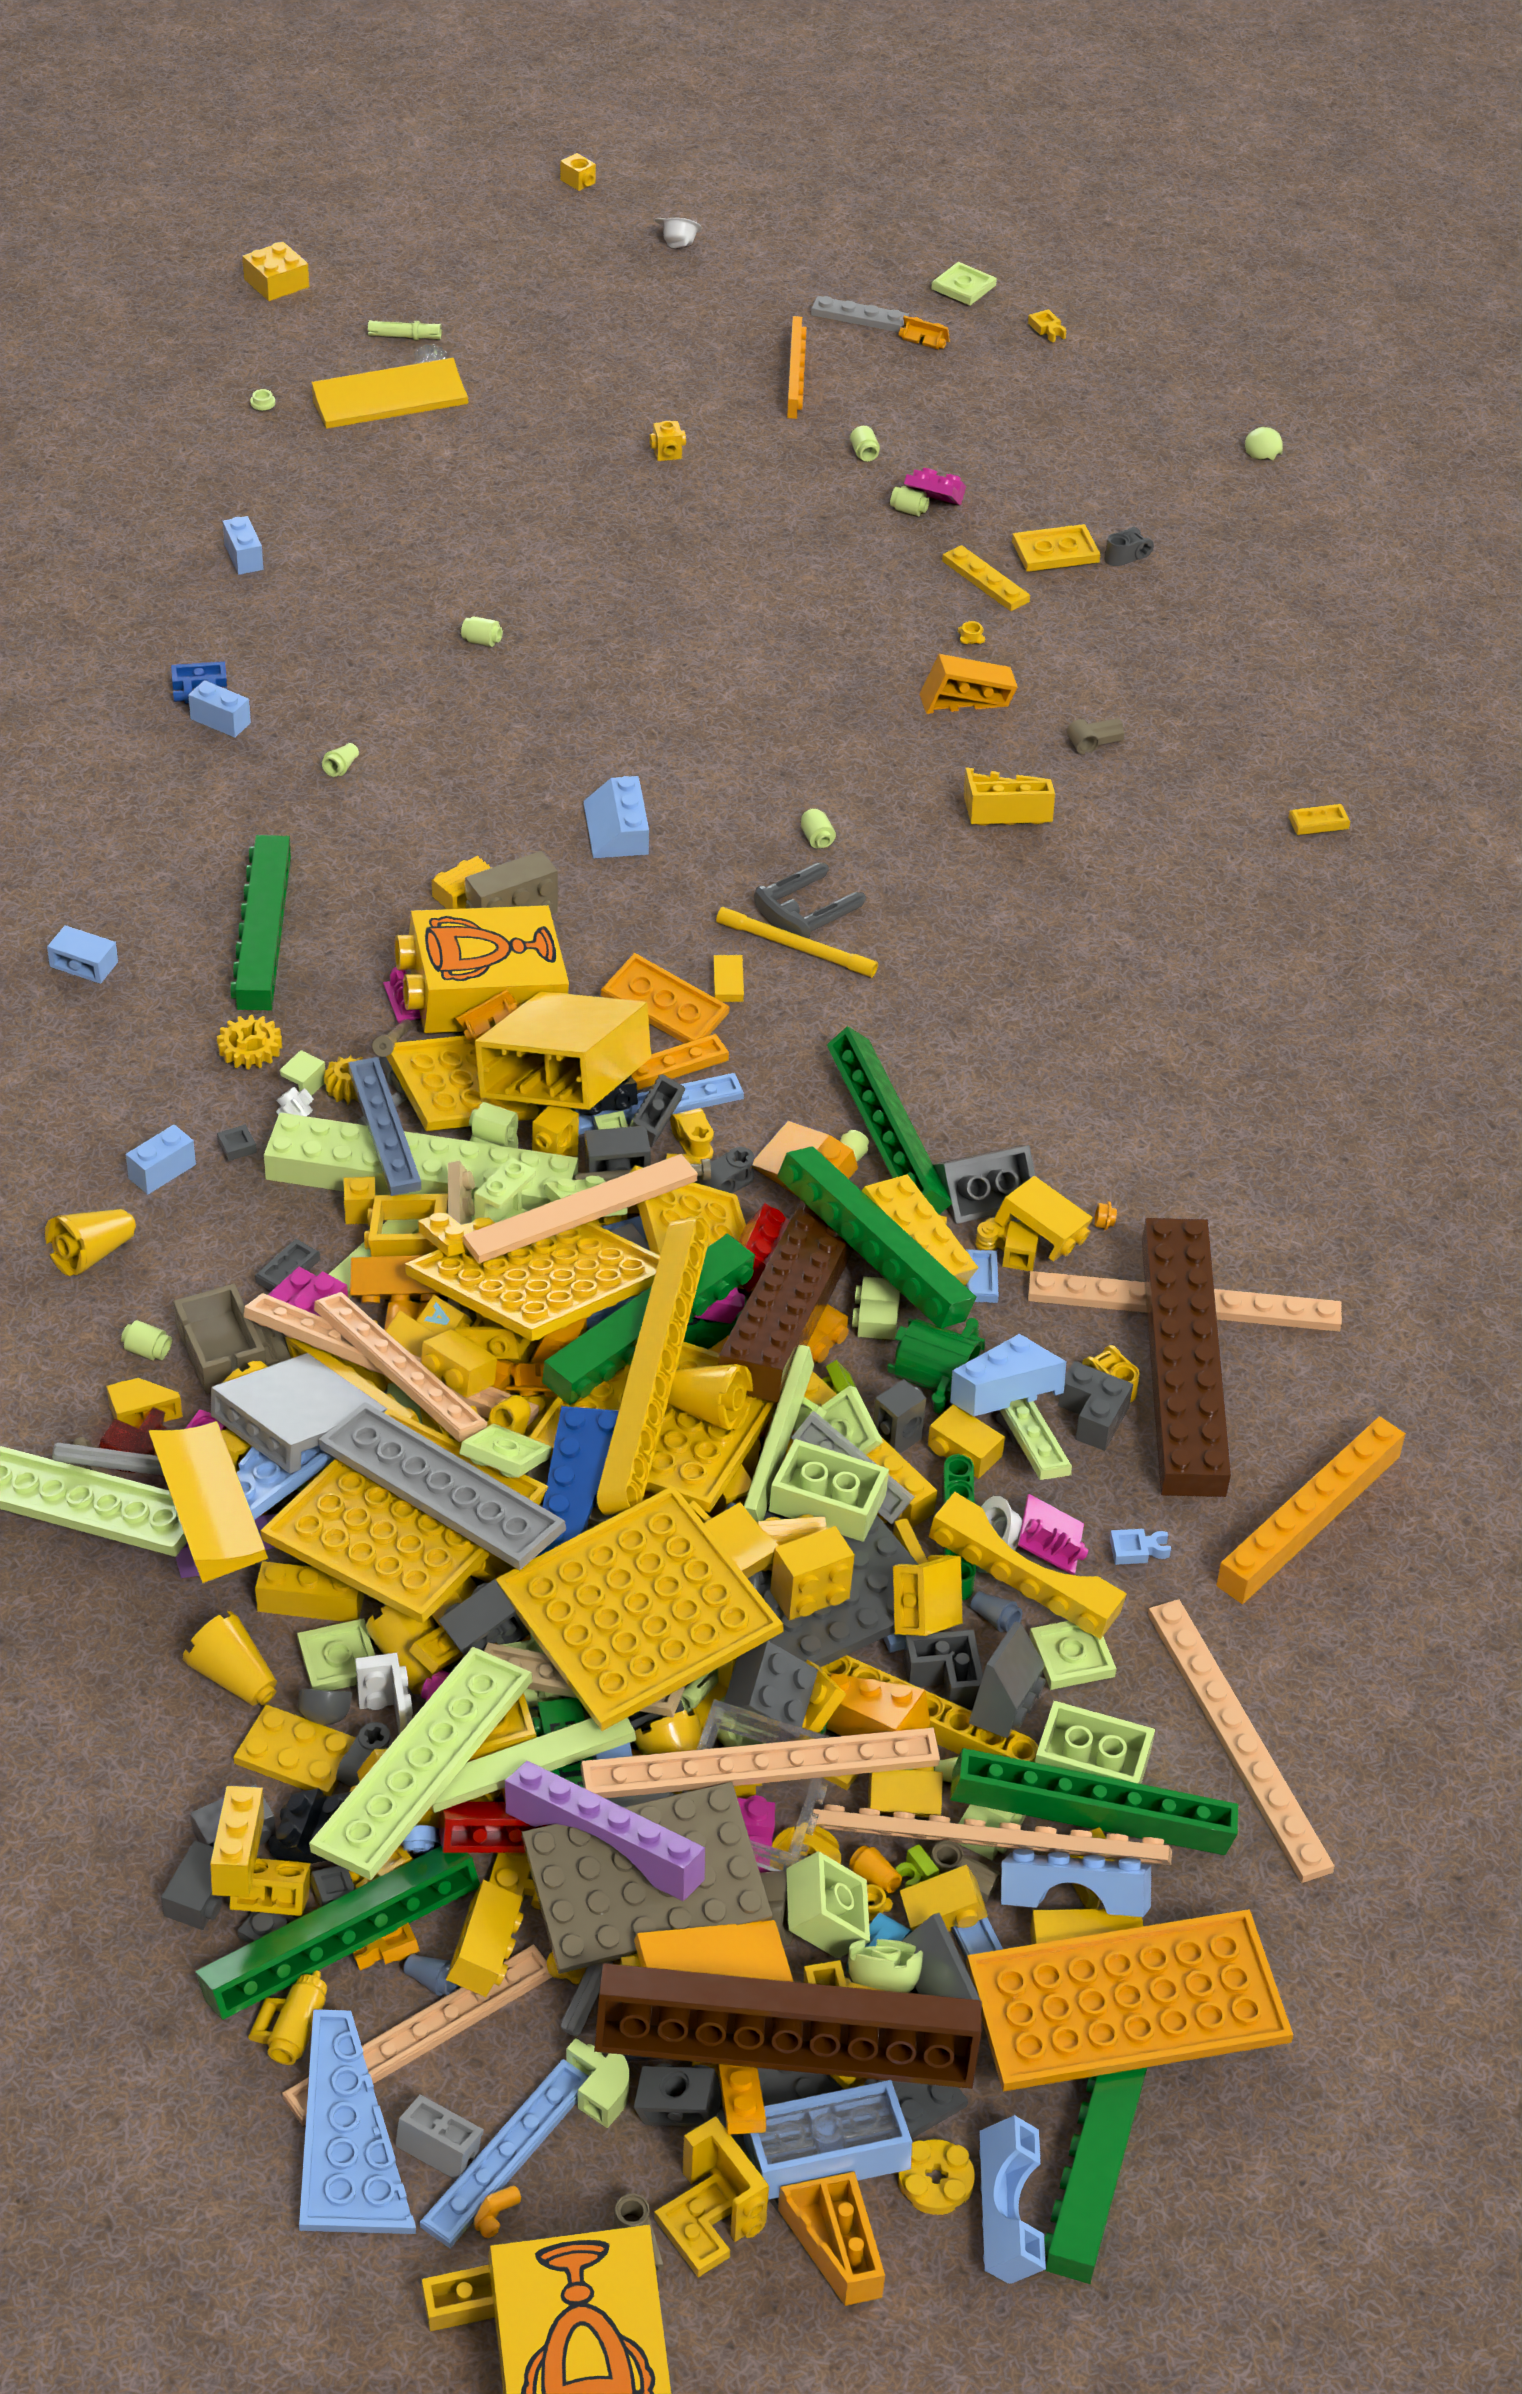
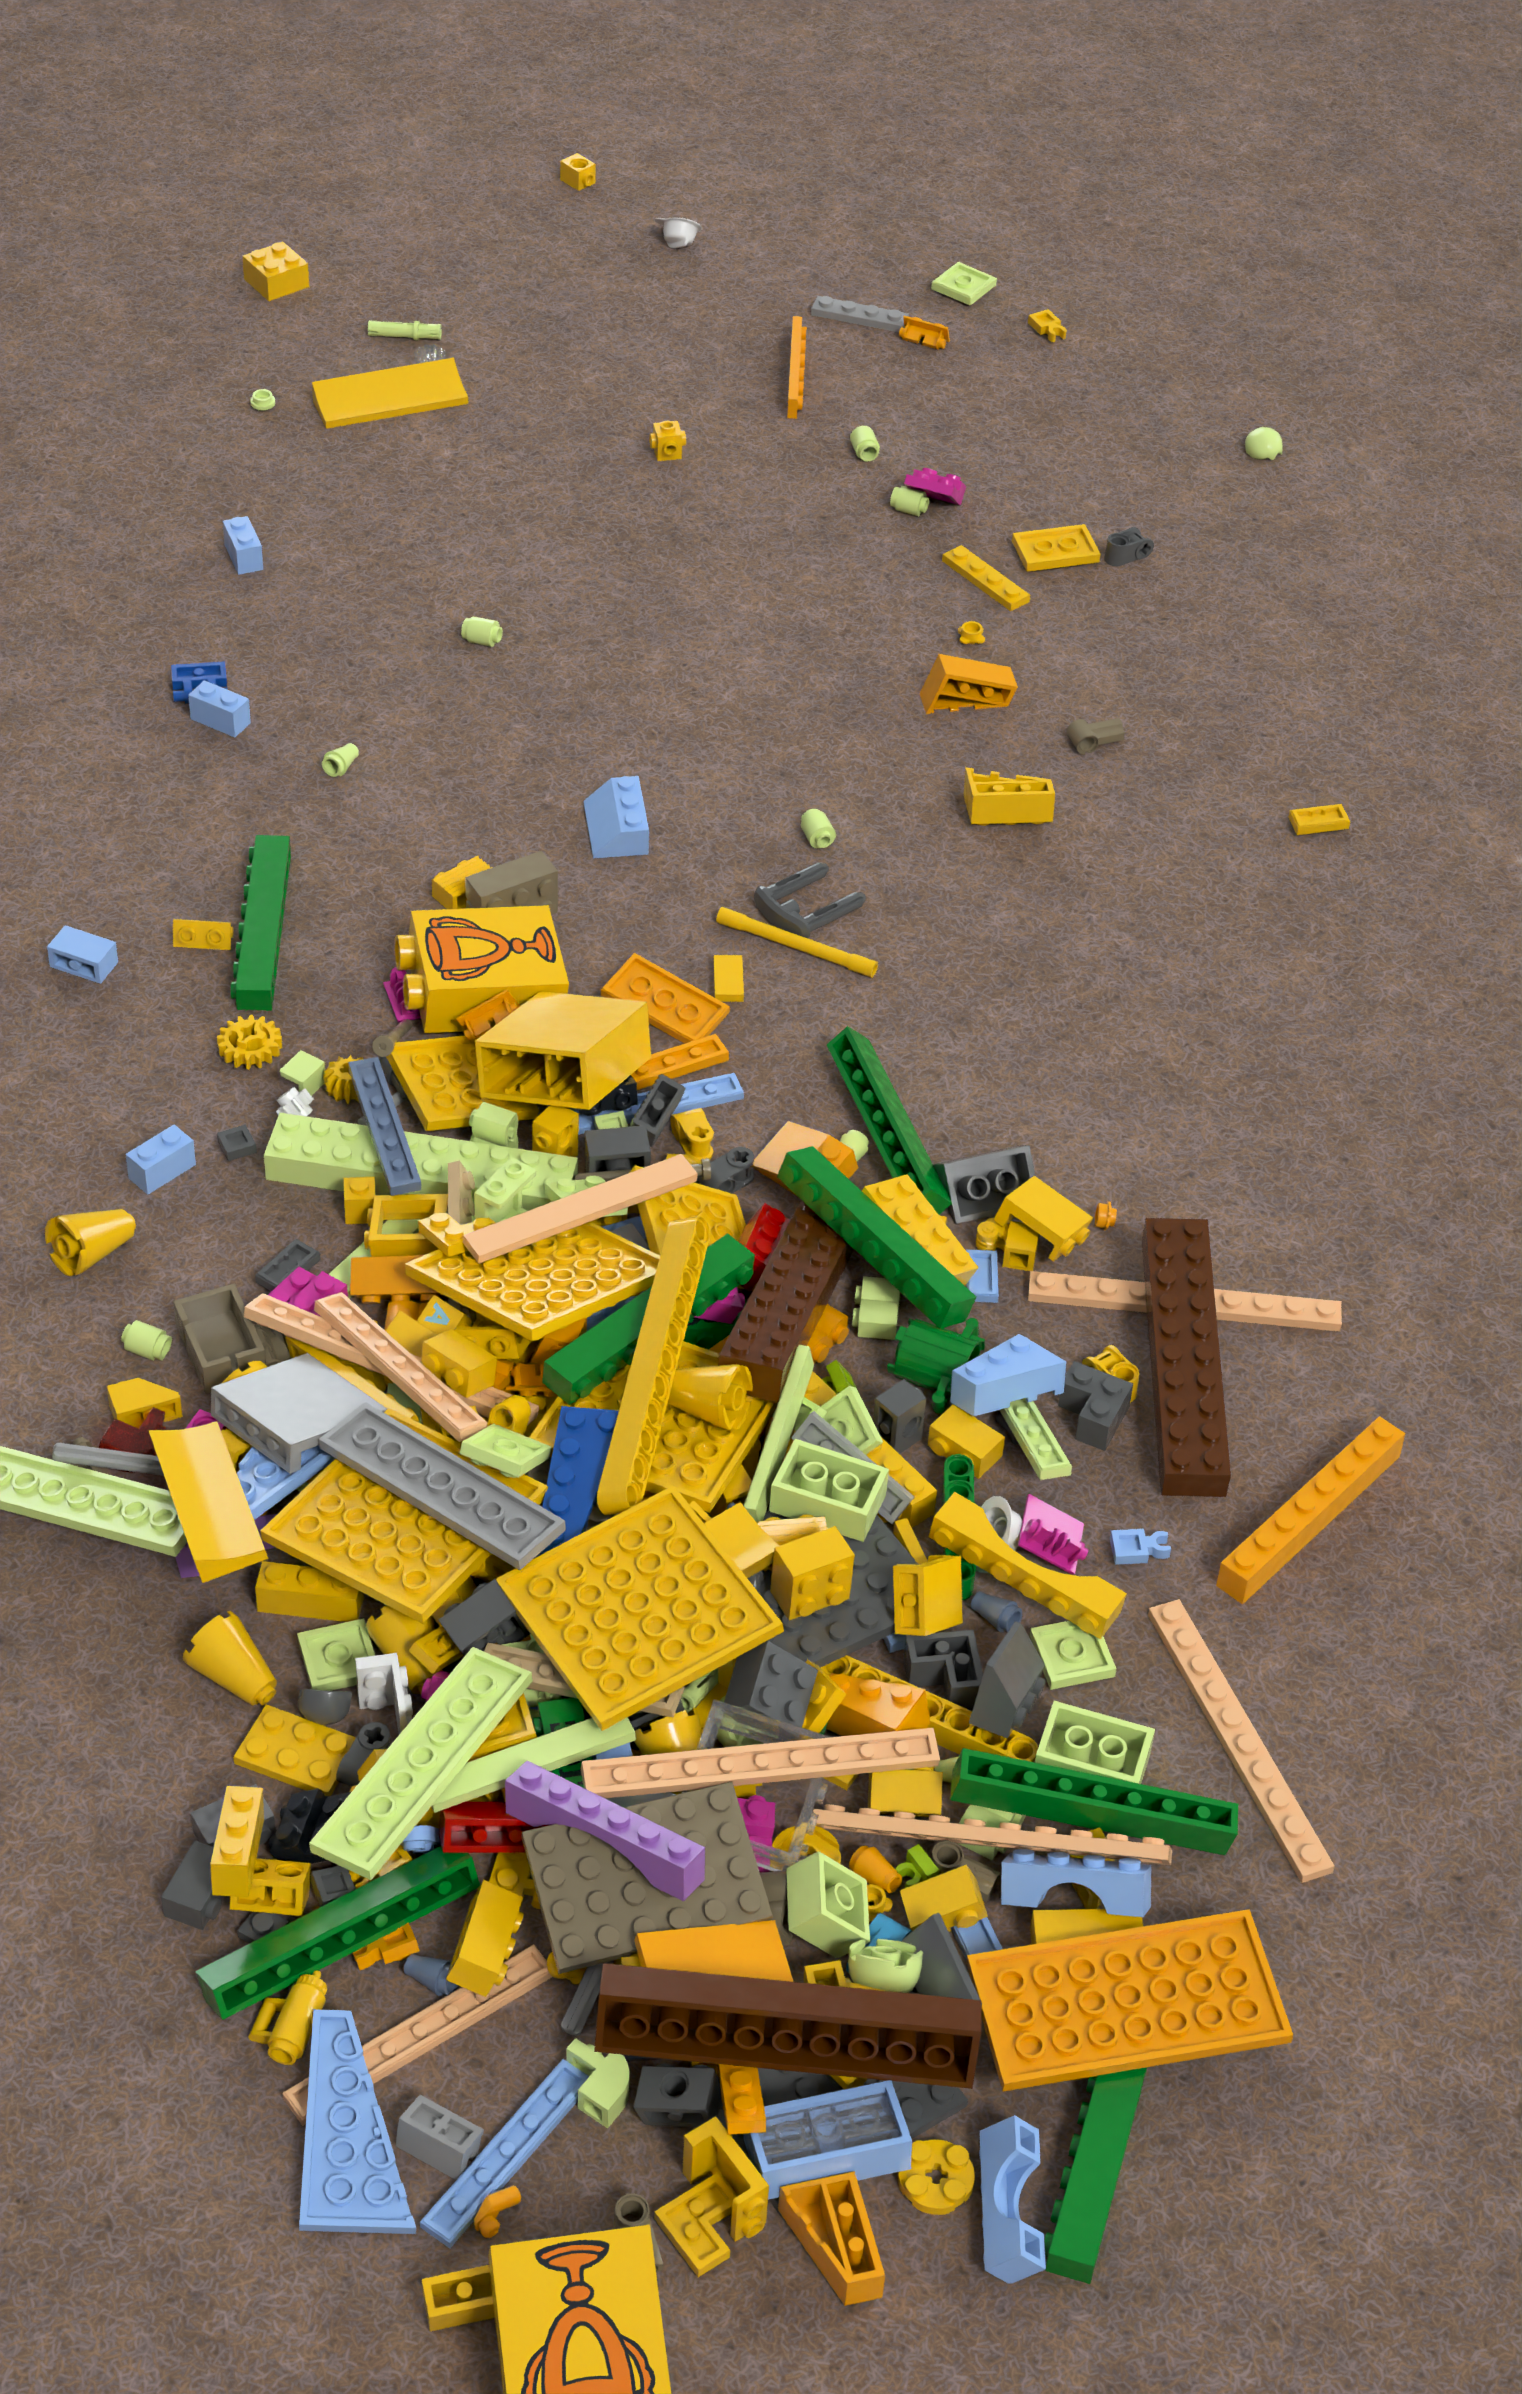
none -> yellow hinge [173,919,234,950]

